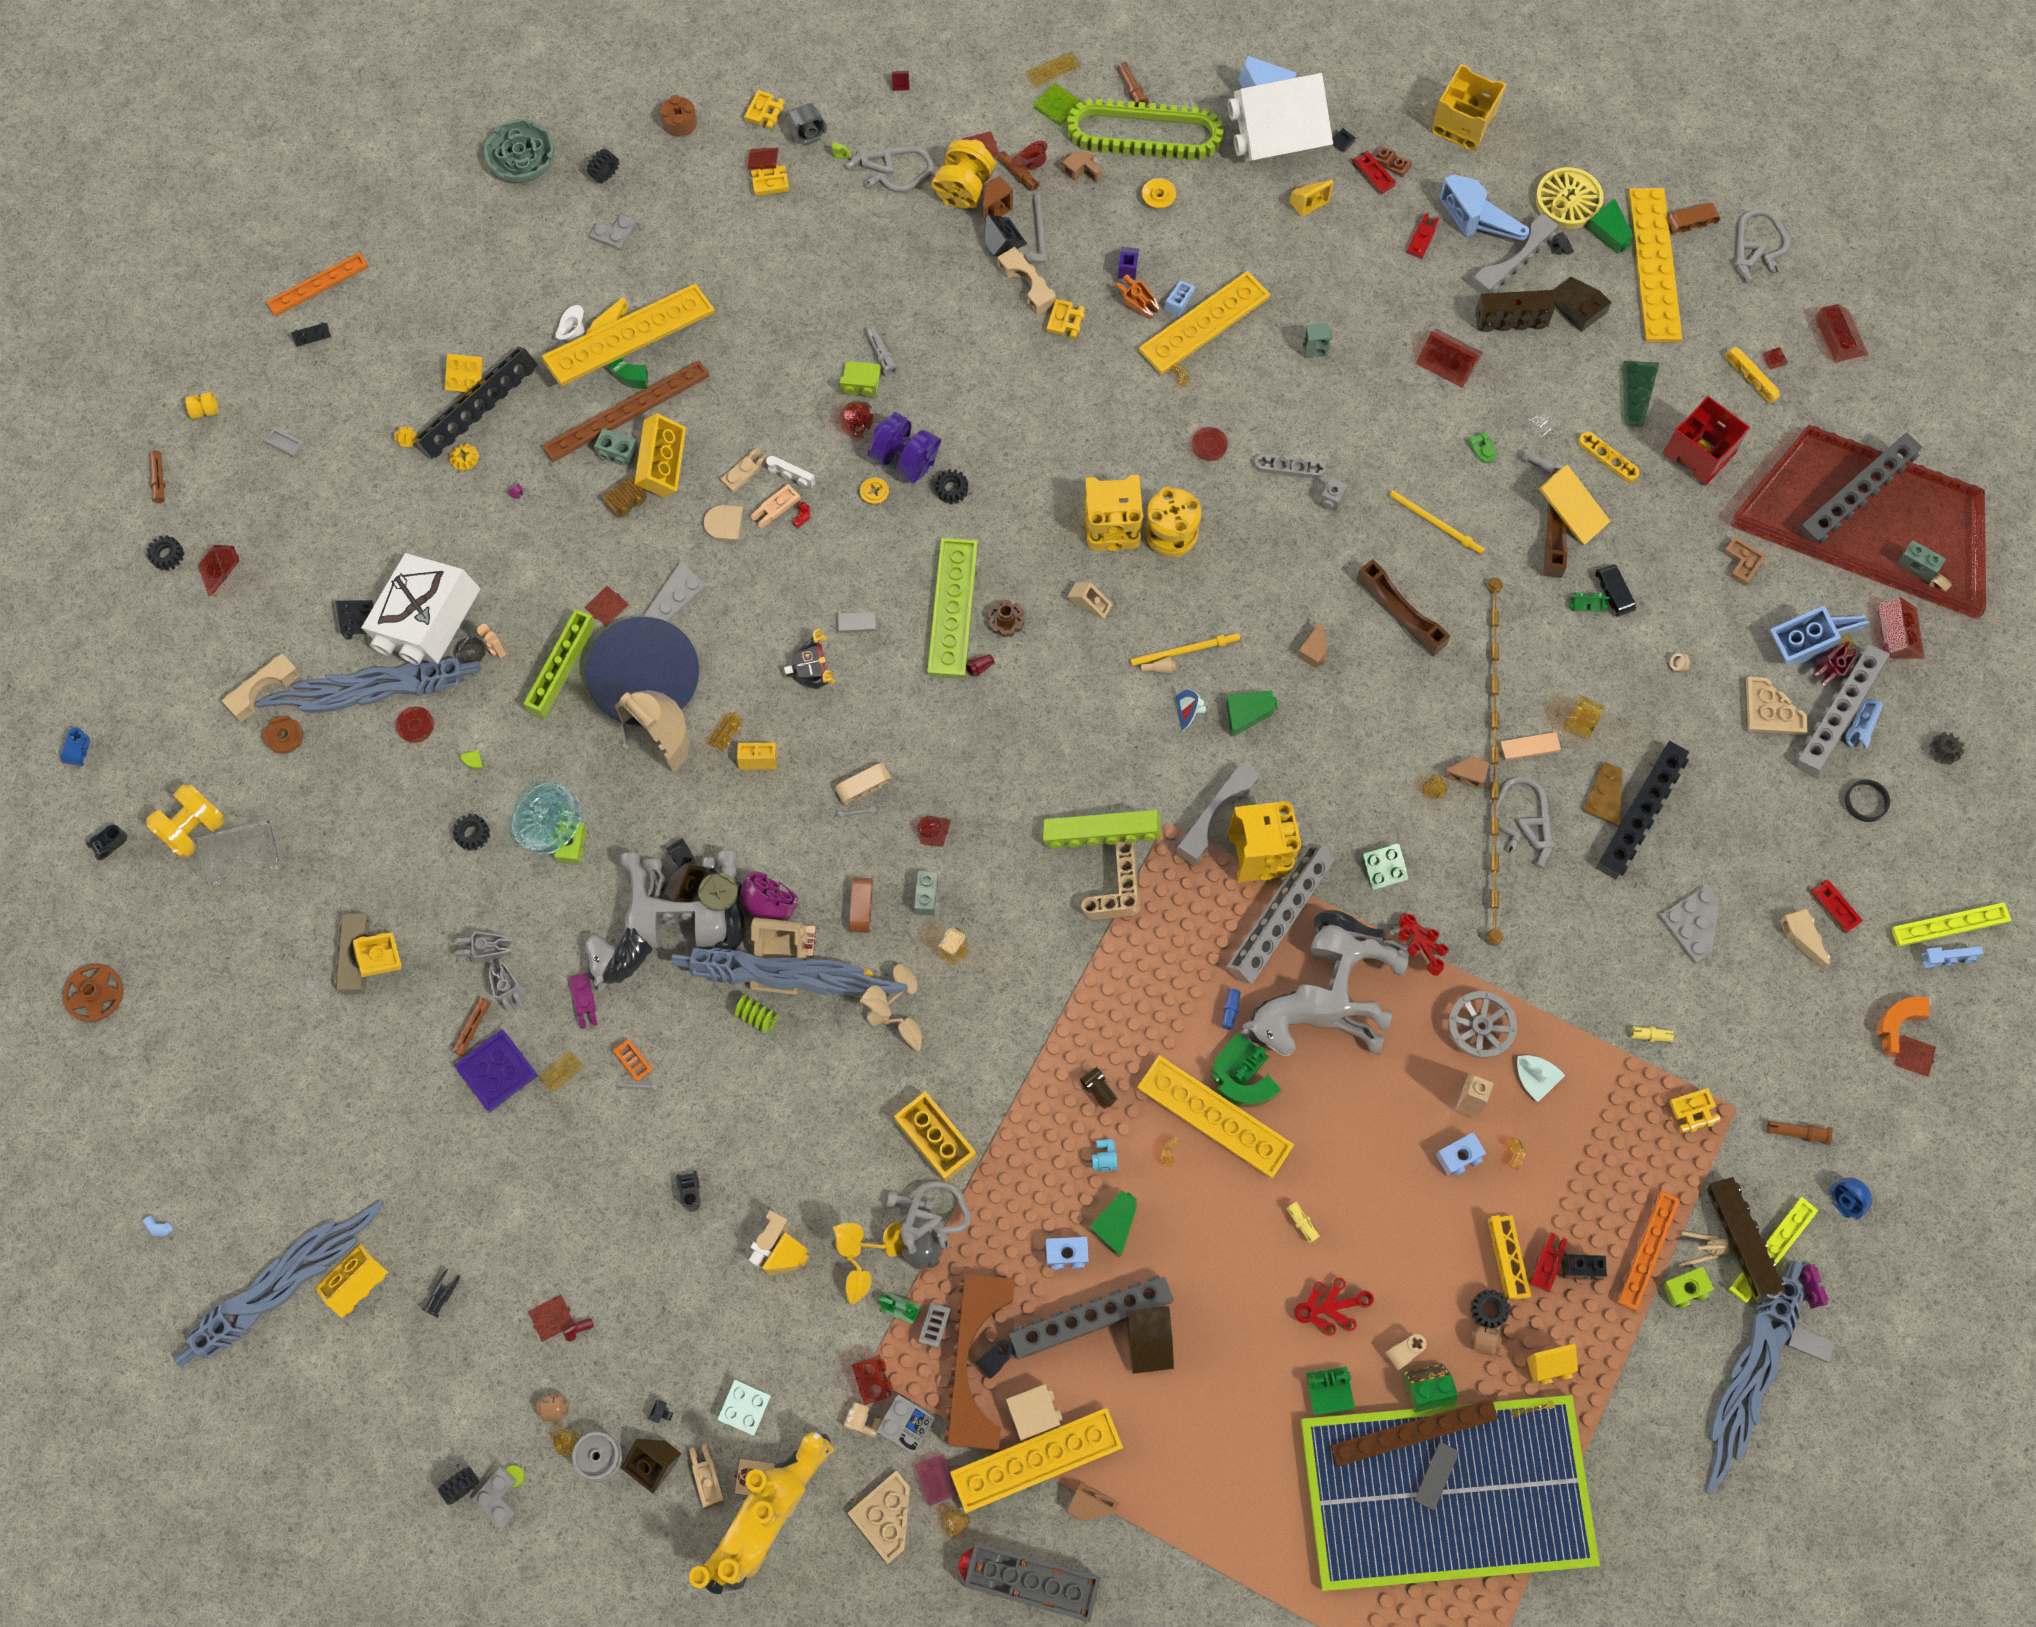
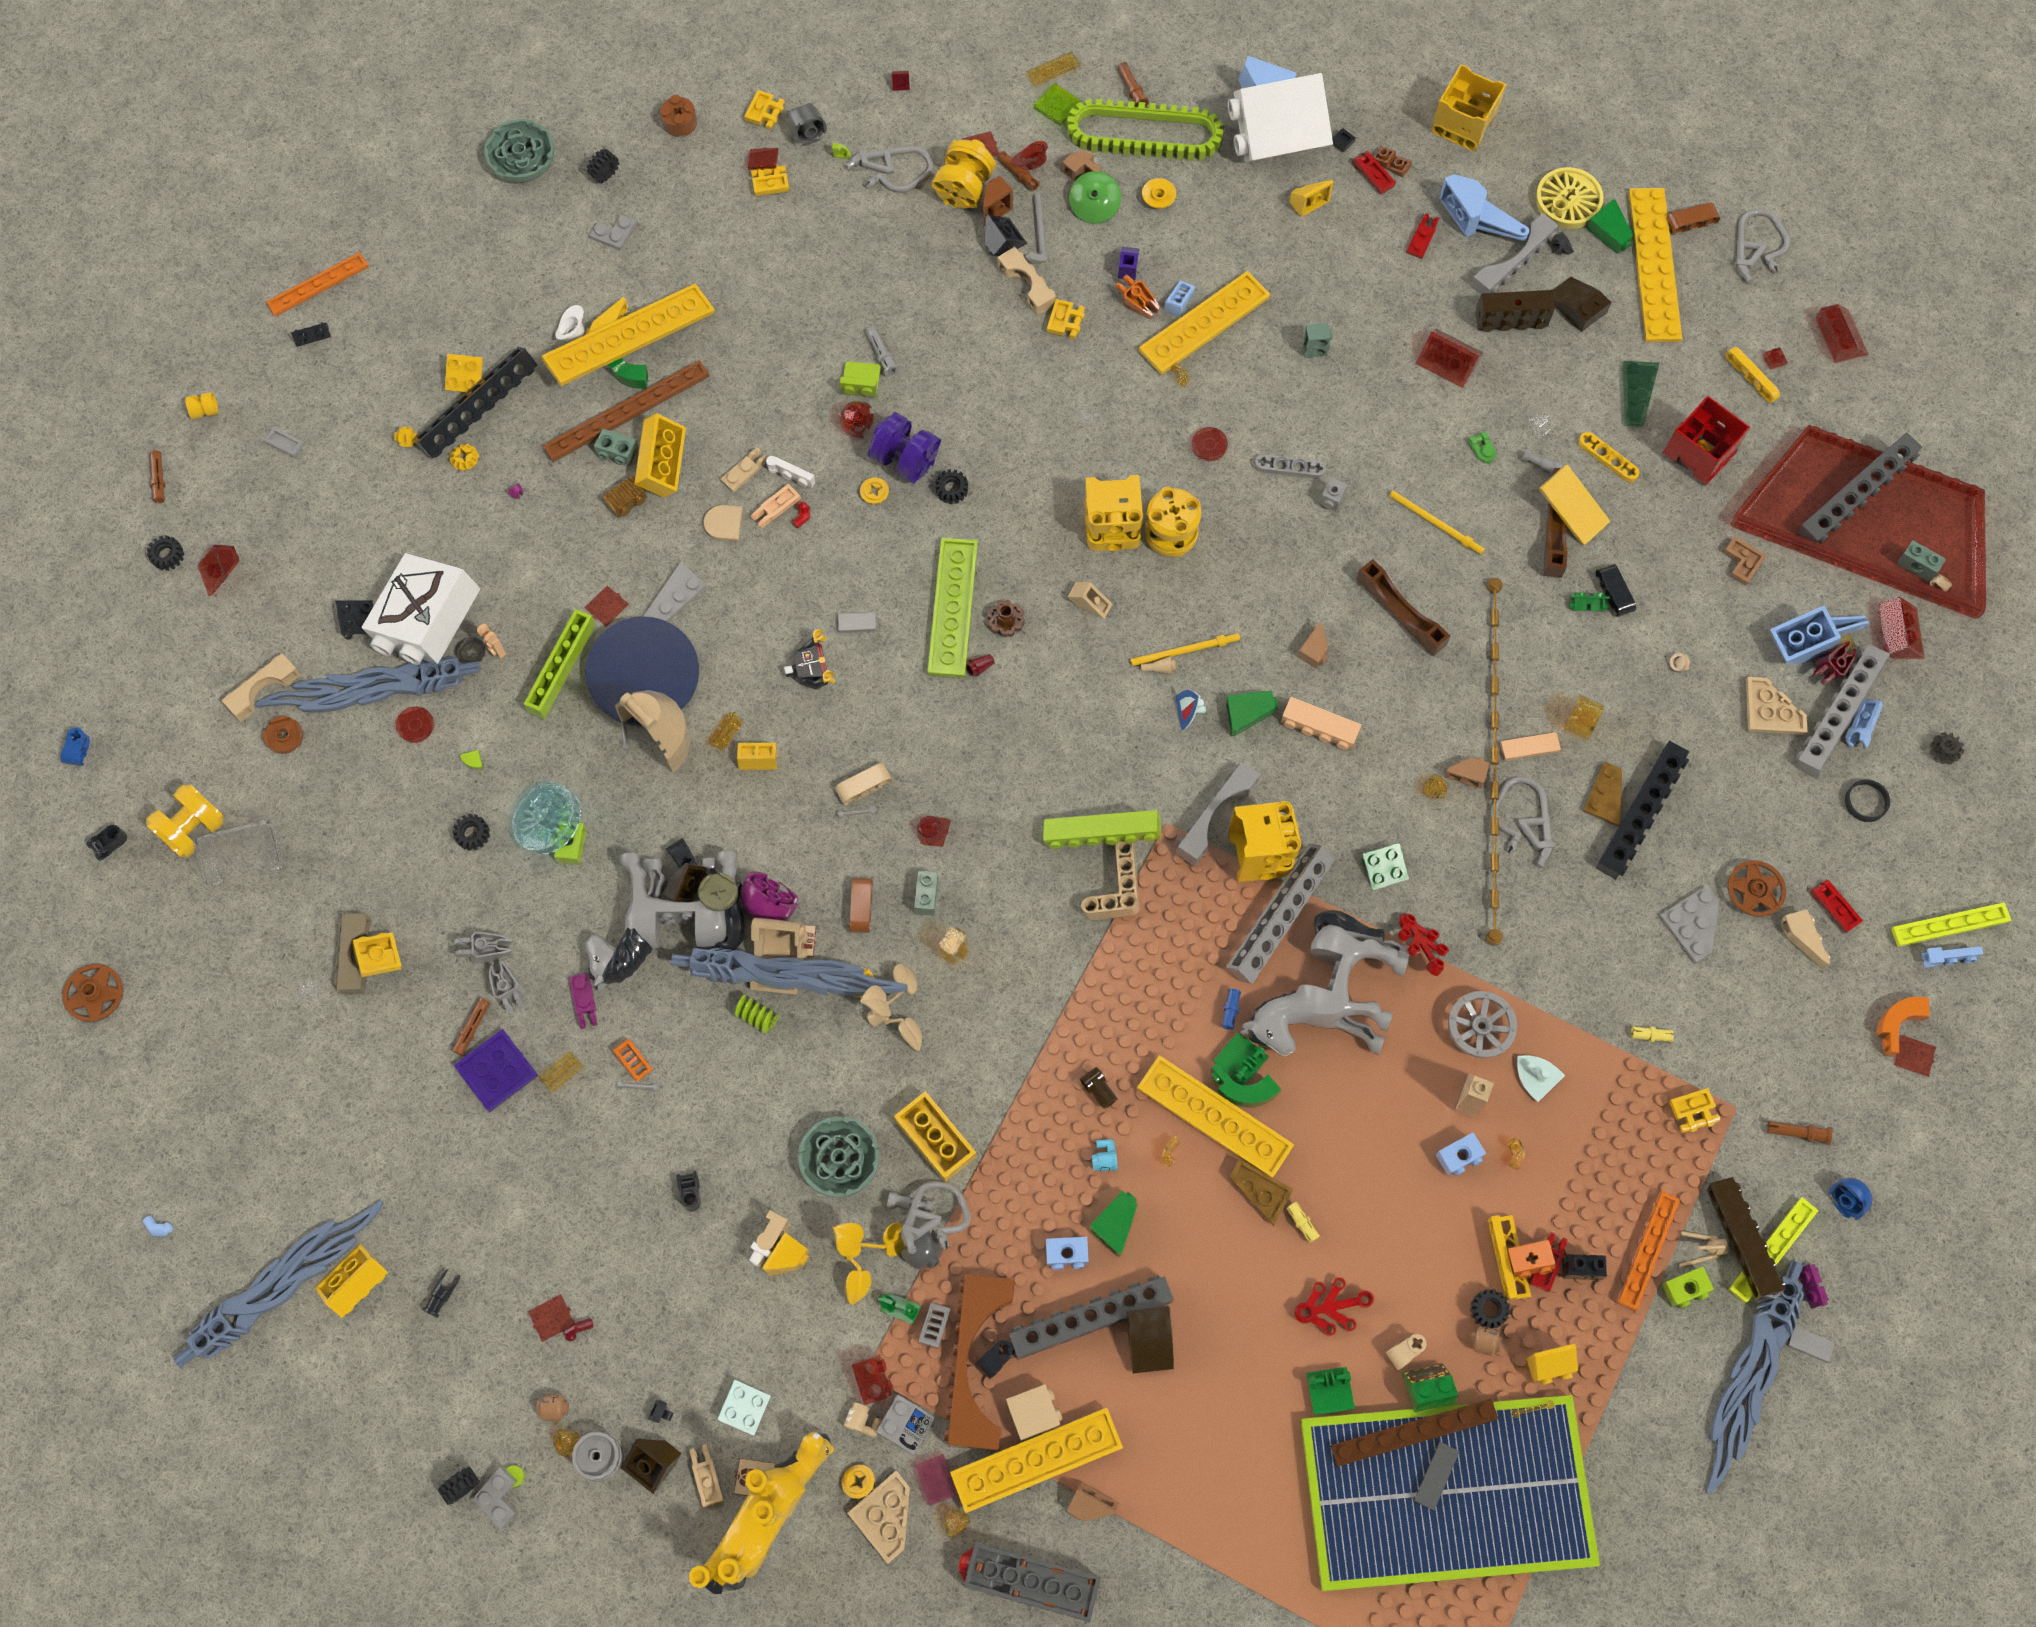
none -> sand green brick [798,1116,880,1198]
none -> yellow gear [842,1465,876,1500]
none -> bright green dish [1069,171,1121,224]
none -> pearl gold wing [1230,1159,1293,1226]
none -> light nougat brick [1281,697,1362,750]
none -> orange brick [1508,1240,1555,1279]
none -> dark orange wheel [1727,860,1786,917]

